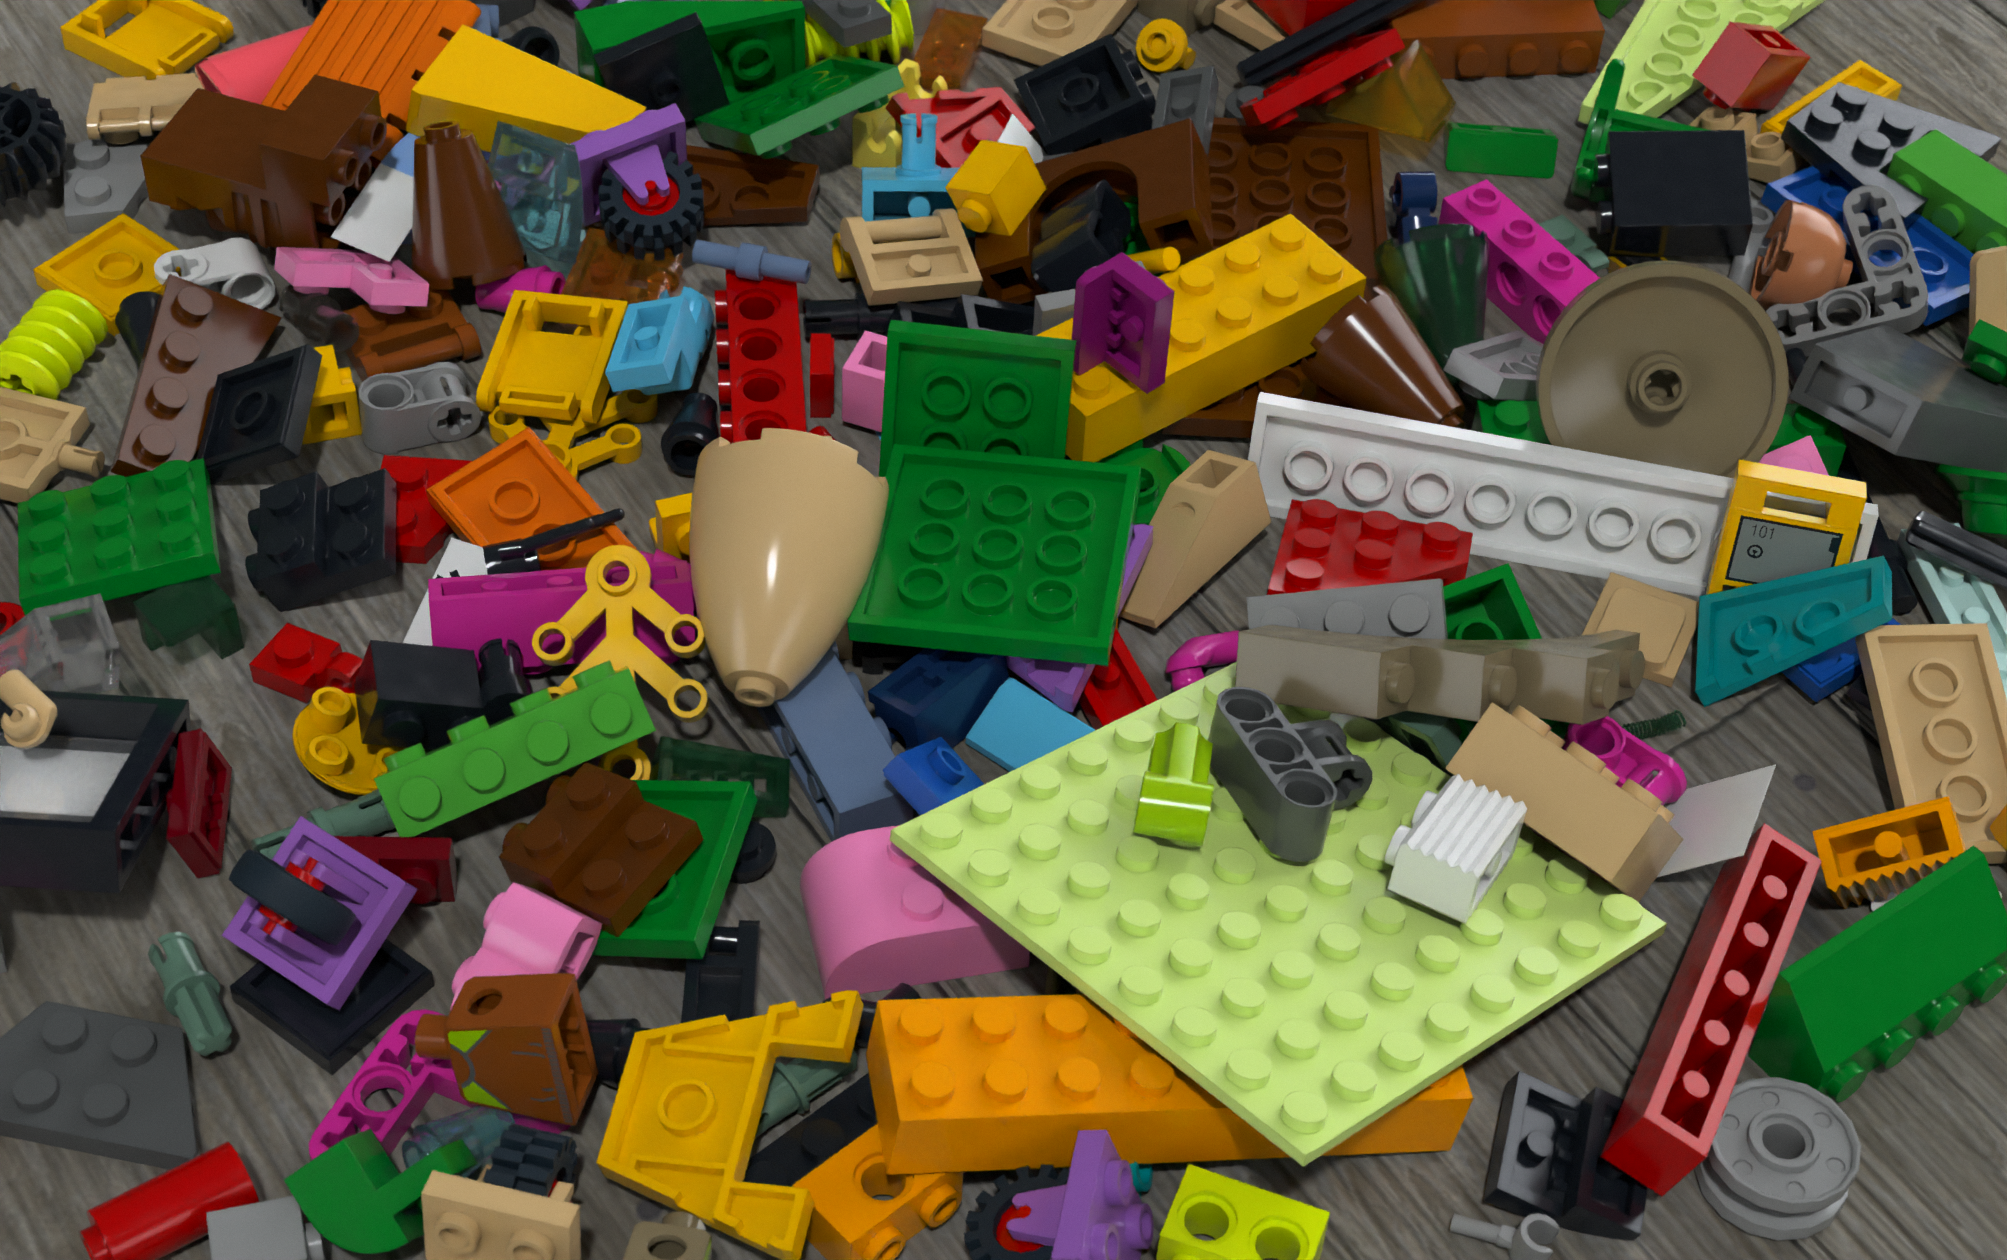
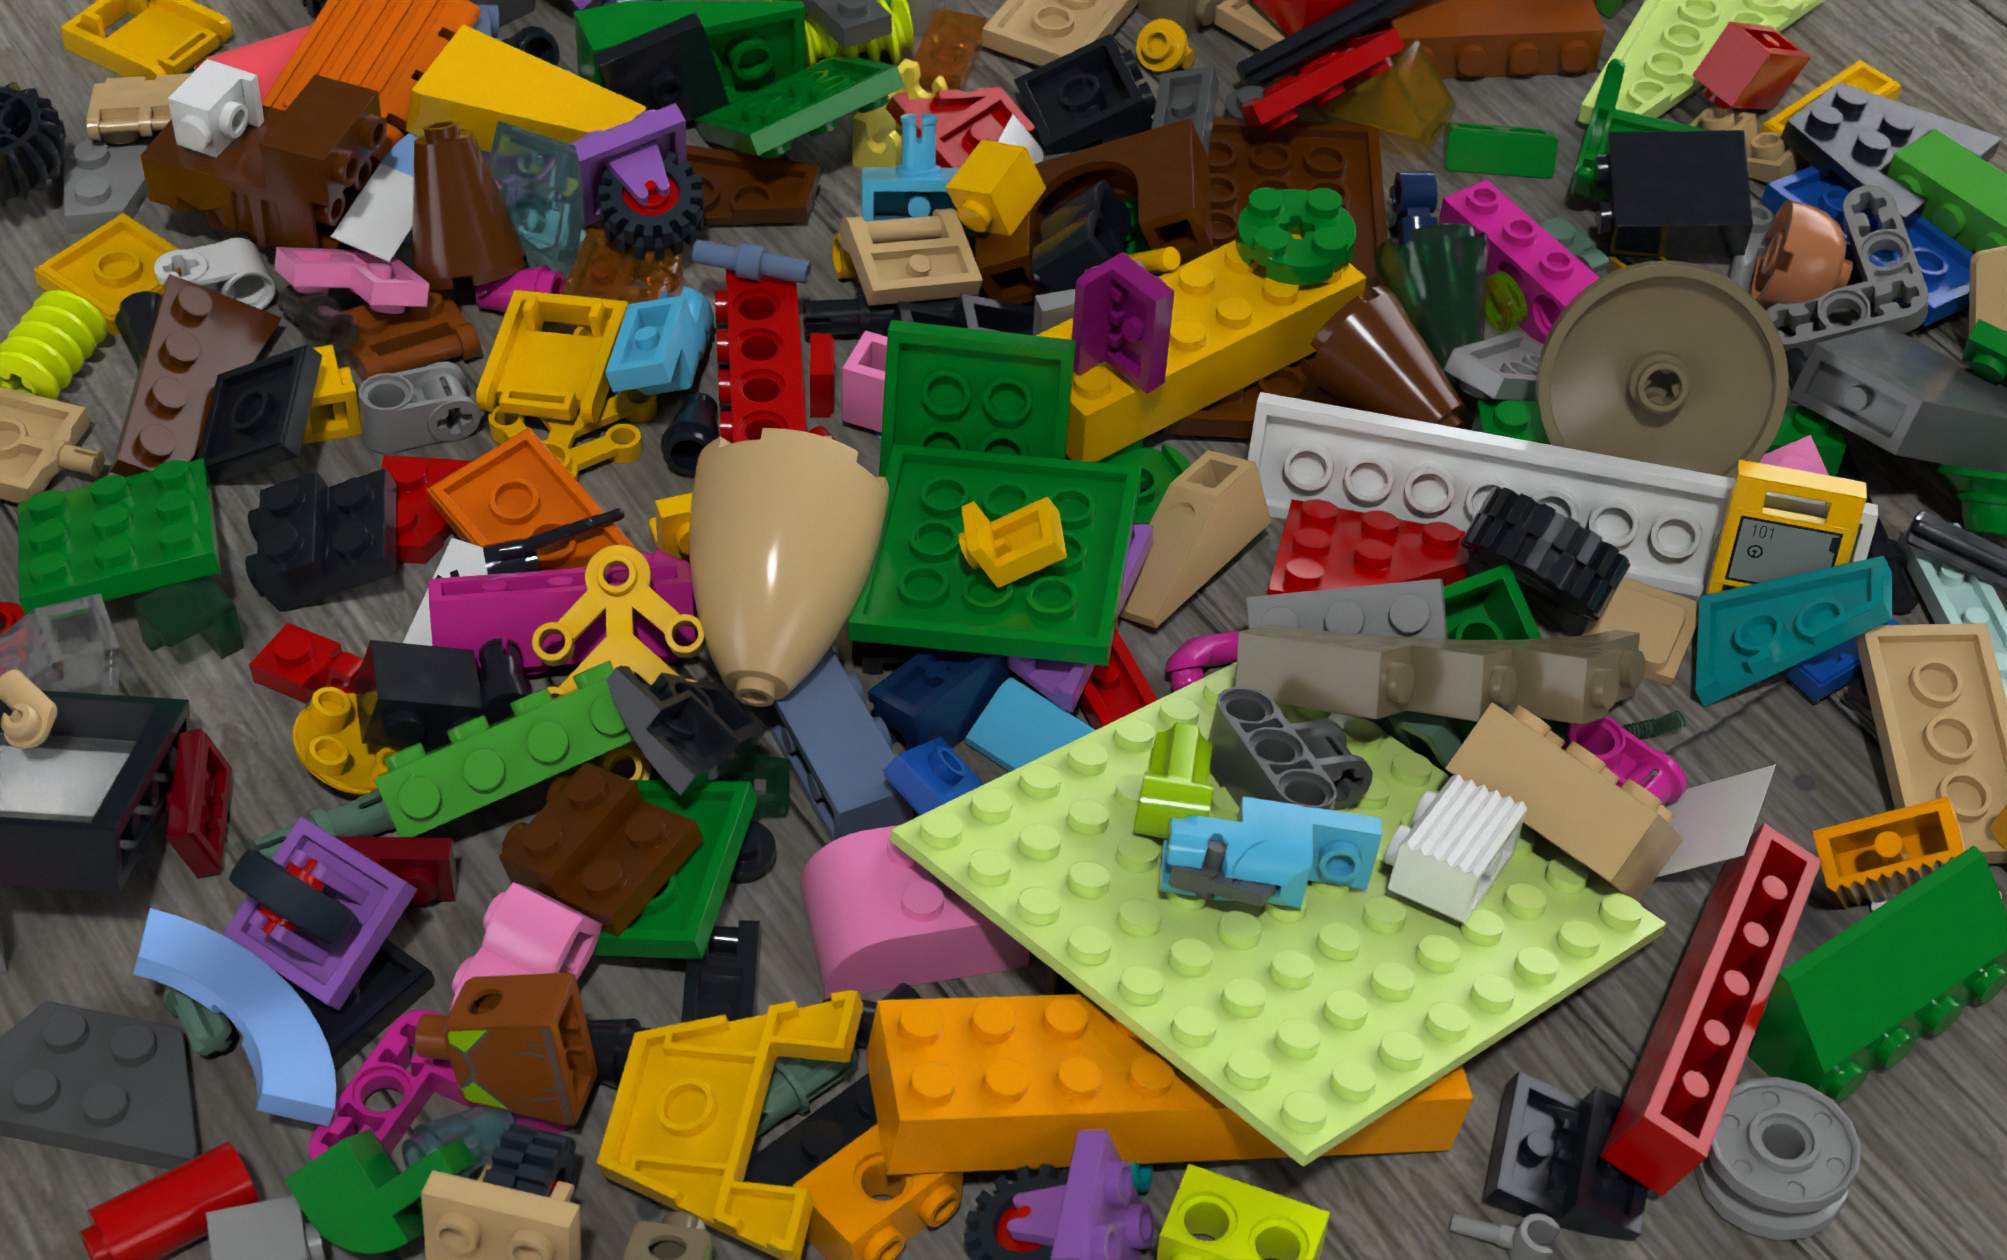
none -> light blue tile [133,908,336,1127]
none -> white brick [168,59,265,158]
none -> black slope [607,665,769,796]
none -> yellow bracket [959,496,1067,588]
none -> medium azure plate [1159,796,1382,909]
none -> green plate [1236,187,1356,285]
none -> black wheel [1460,486,1631,621]
none -> clear neon green tile [1476,271,1527,332]

